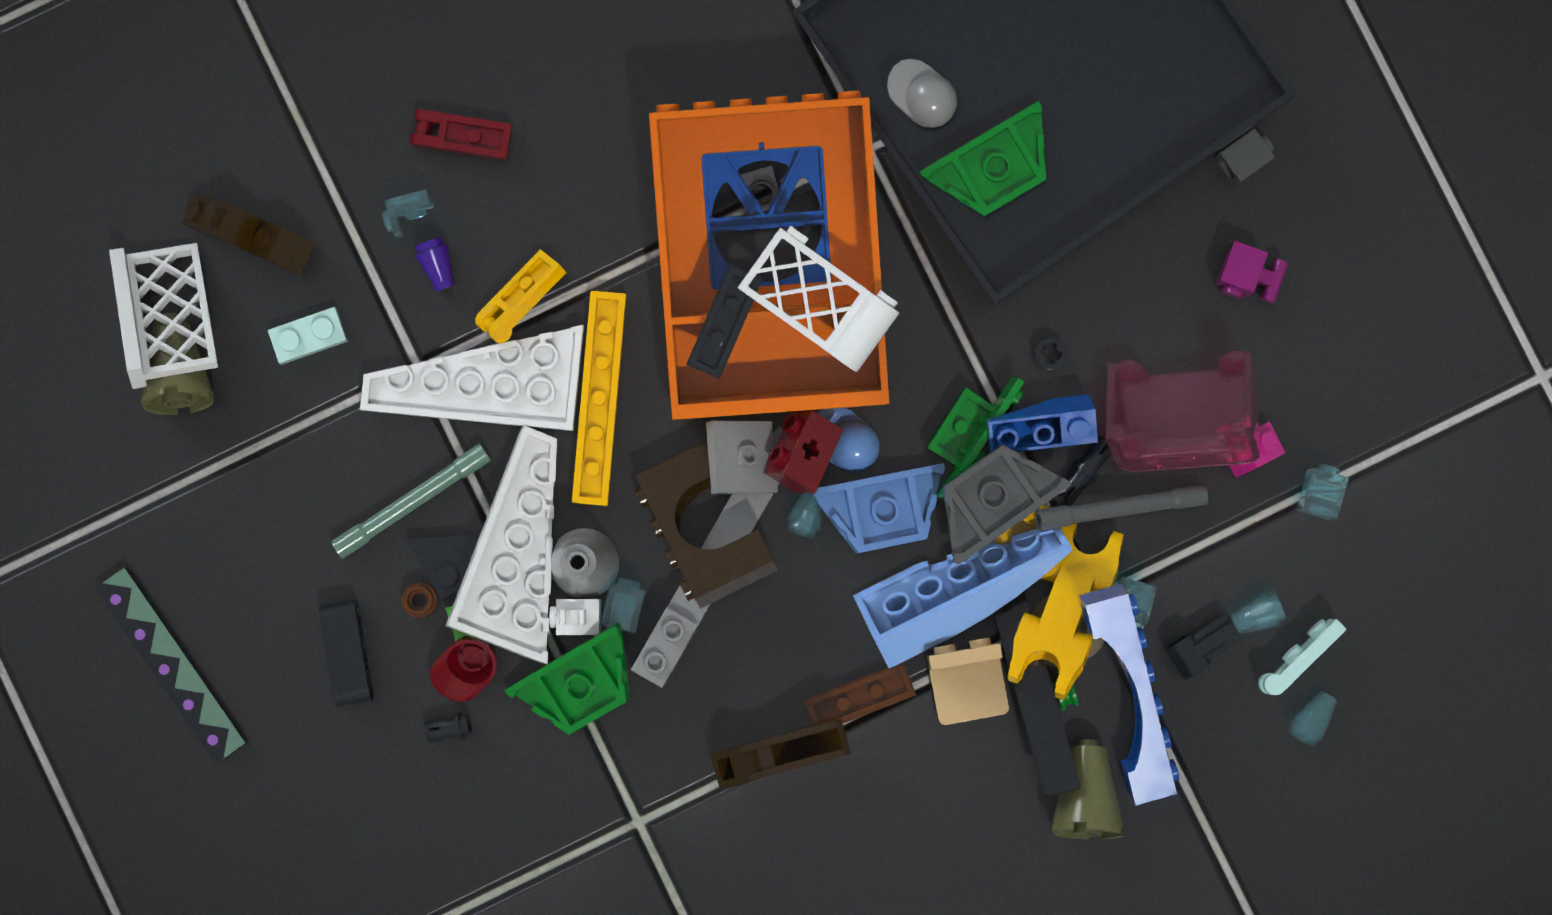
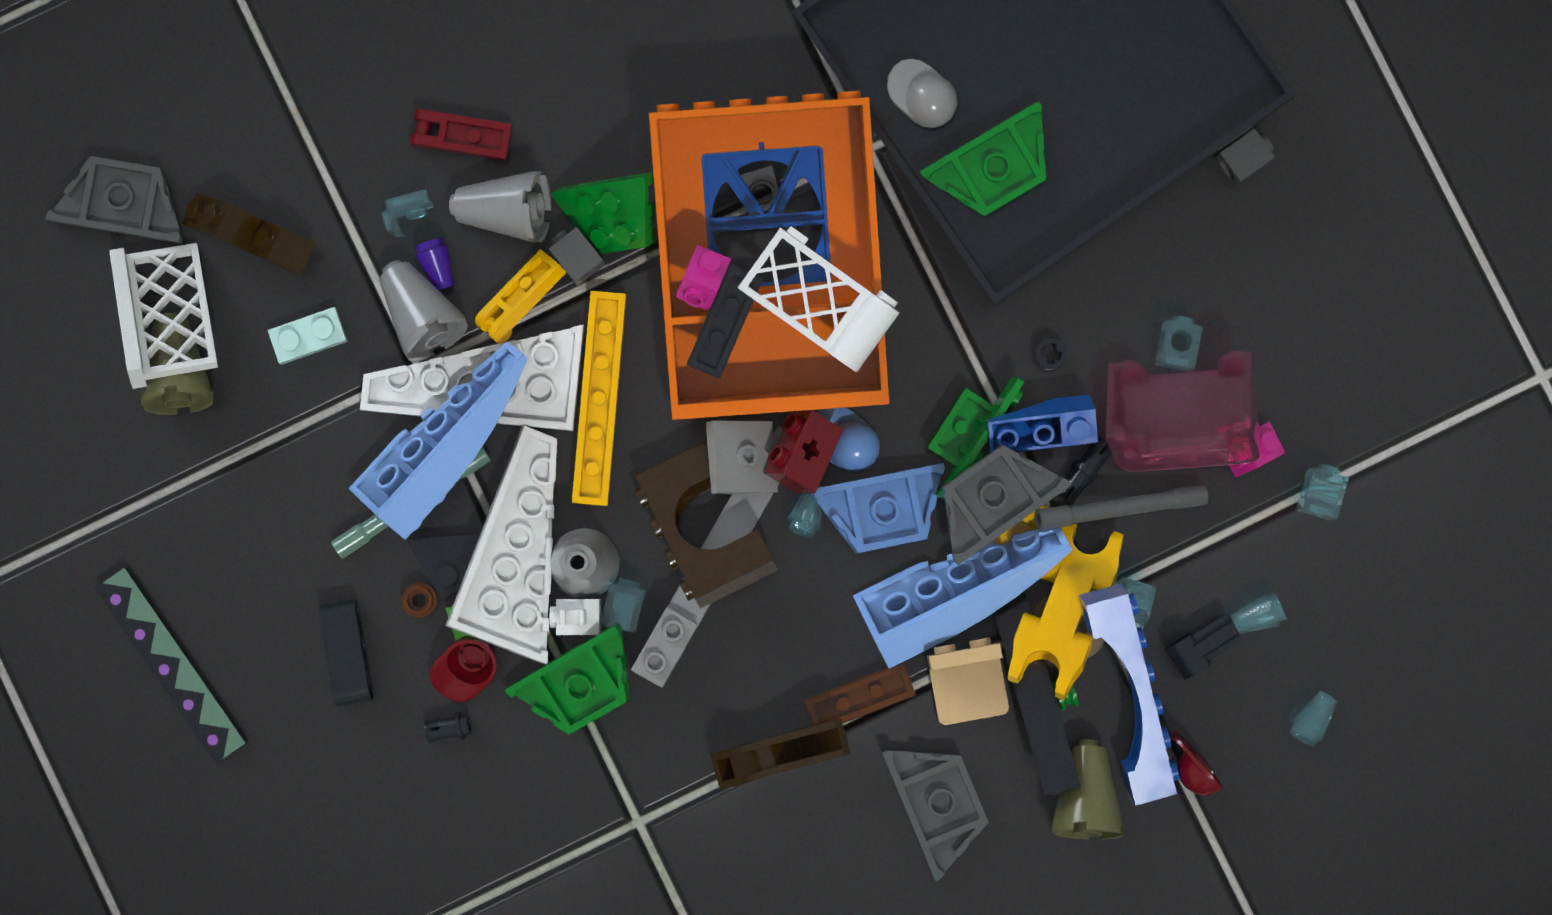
magenta brick [1214,241,1289,304] -> none
light aqua plate [1258,619,1347,695] -> none
none -> dark grey wing [45,156,183,244]
none -> light blue wedge [349,342,528,540]
none -> light grey cone [379,260,468,361]
none -> light grey cone [449,171,552,242]
none -> dark grey brick [549,227,605,286]
none -> green wing [550,172,655,254]
none -> dark pink bracket [676,244,731,311]
none -> dark grey wing [882,750,989,881]
none -> clear light blue brick [1155,316,1203,372]
none -> dark red cap [1168,730,1223,796]

